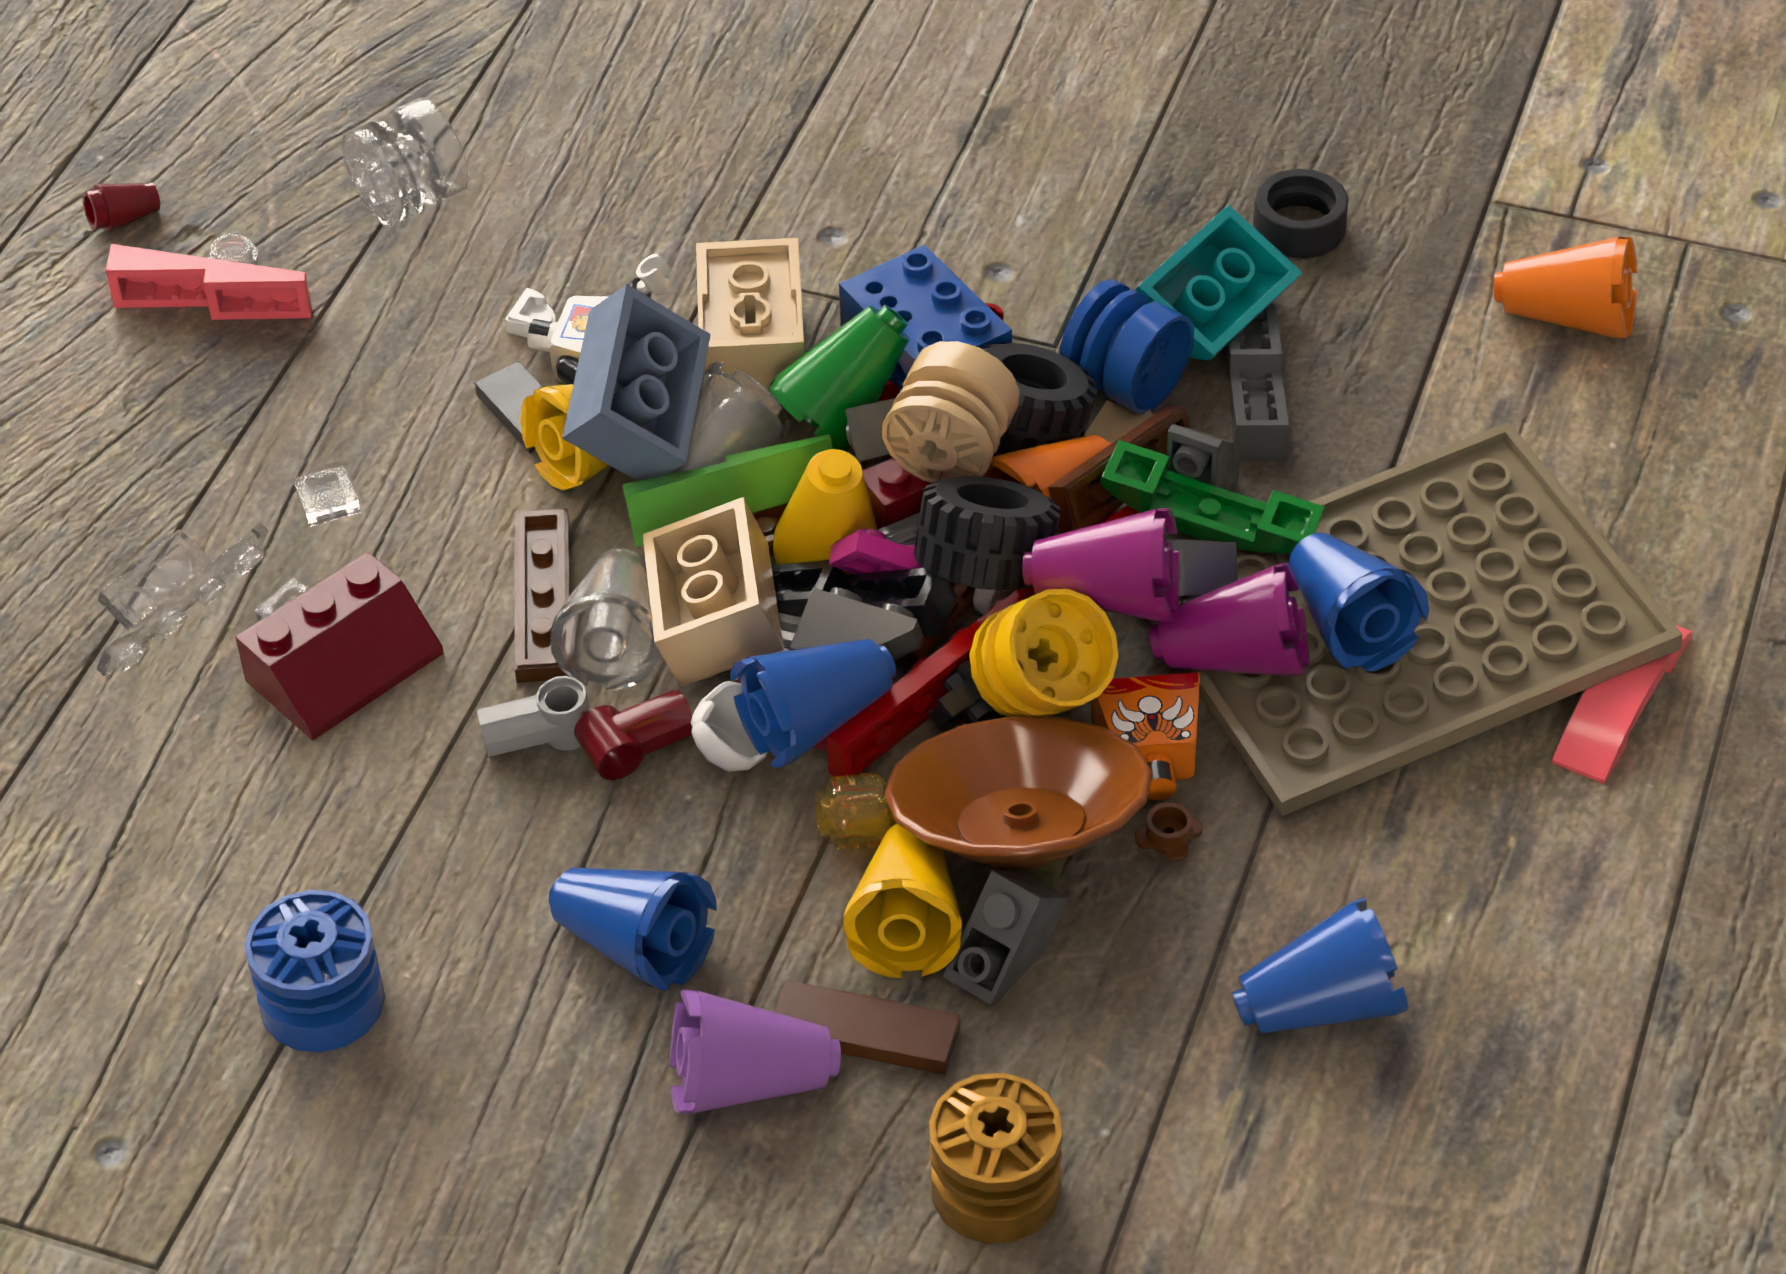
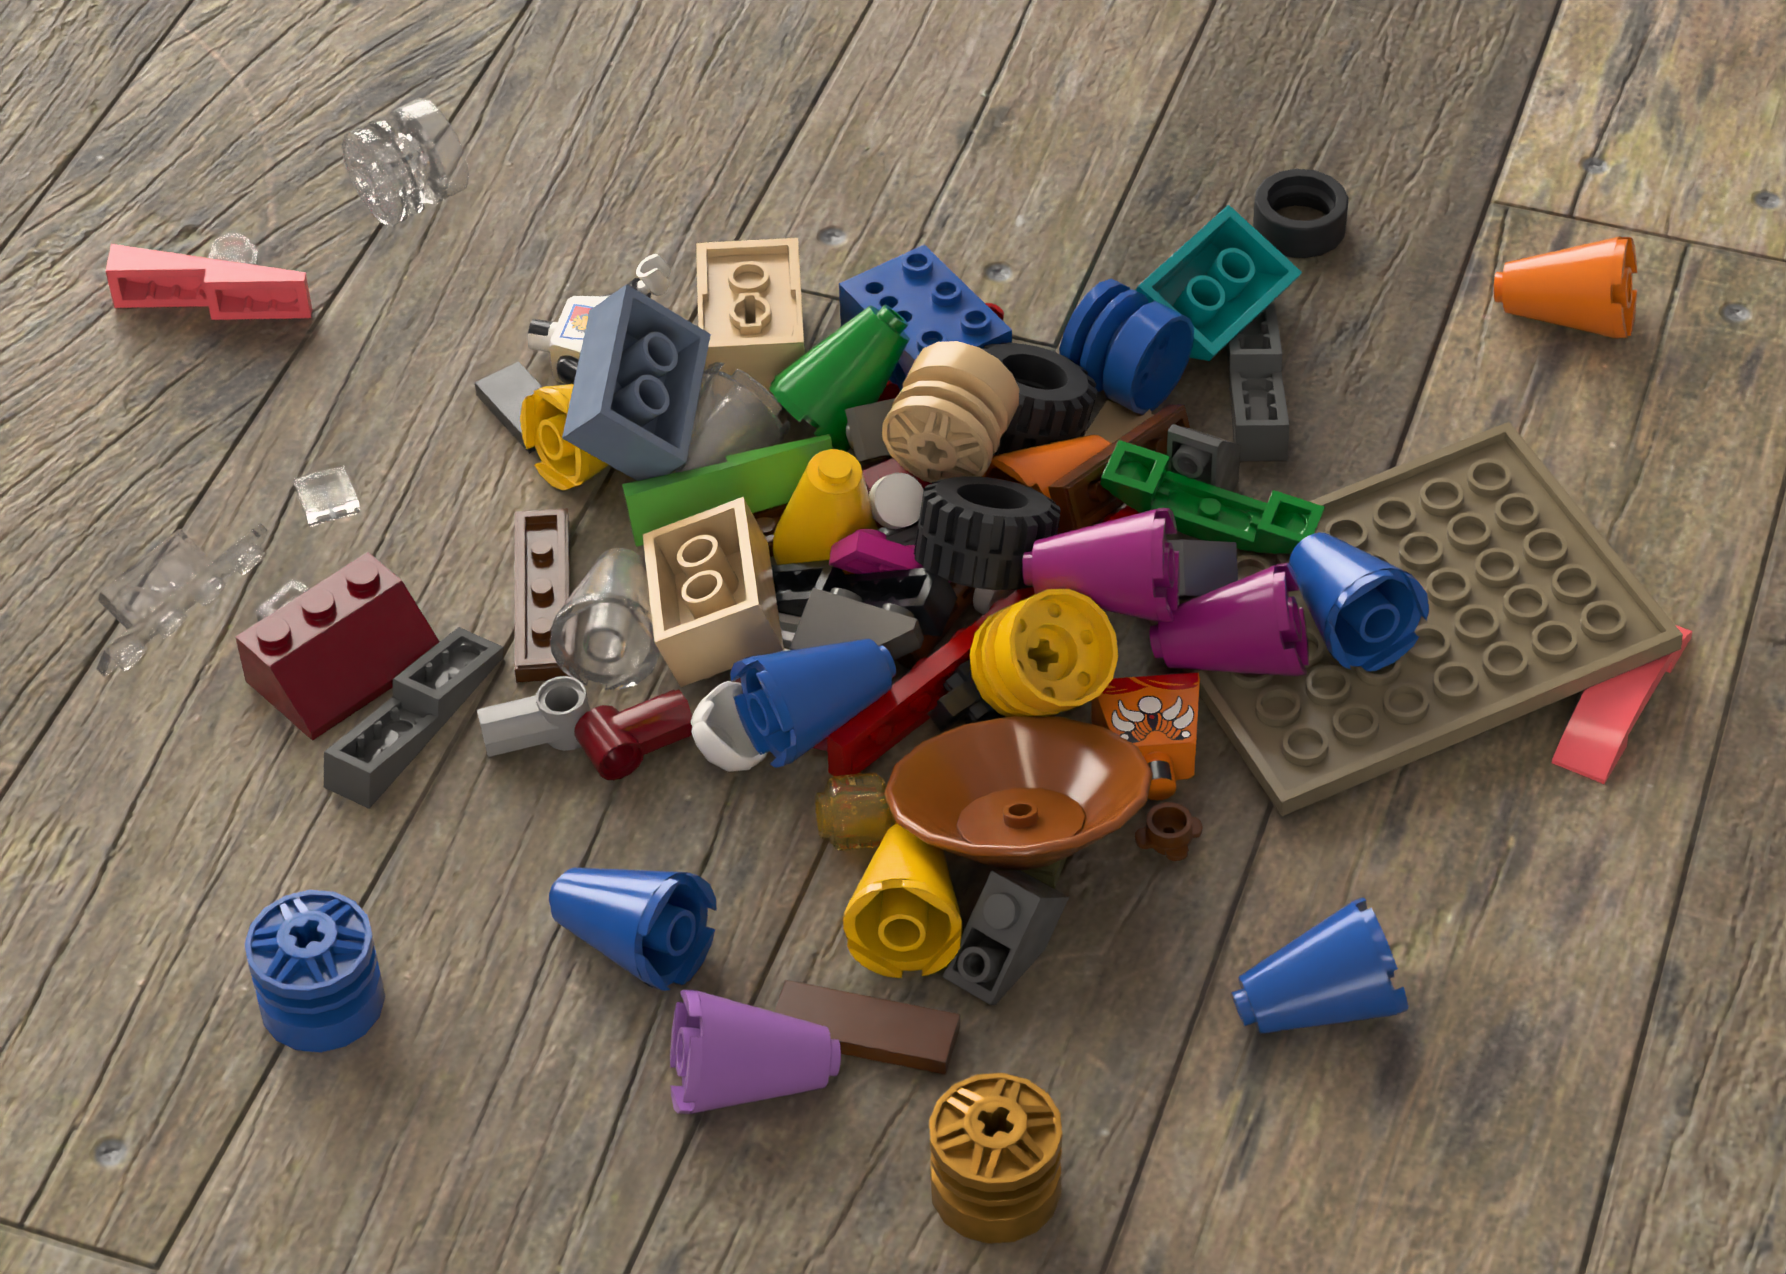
dark red cone [83,182,160,232] -> none
white tile [505,288,556,338] -> none
none -> dark grey slope [324,627,504,809]
none -> white tile [869,473,924,529]

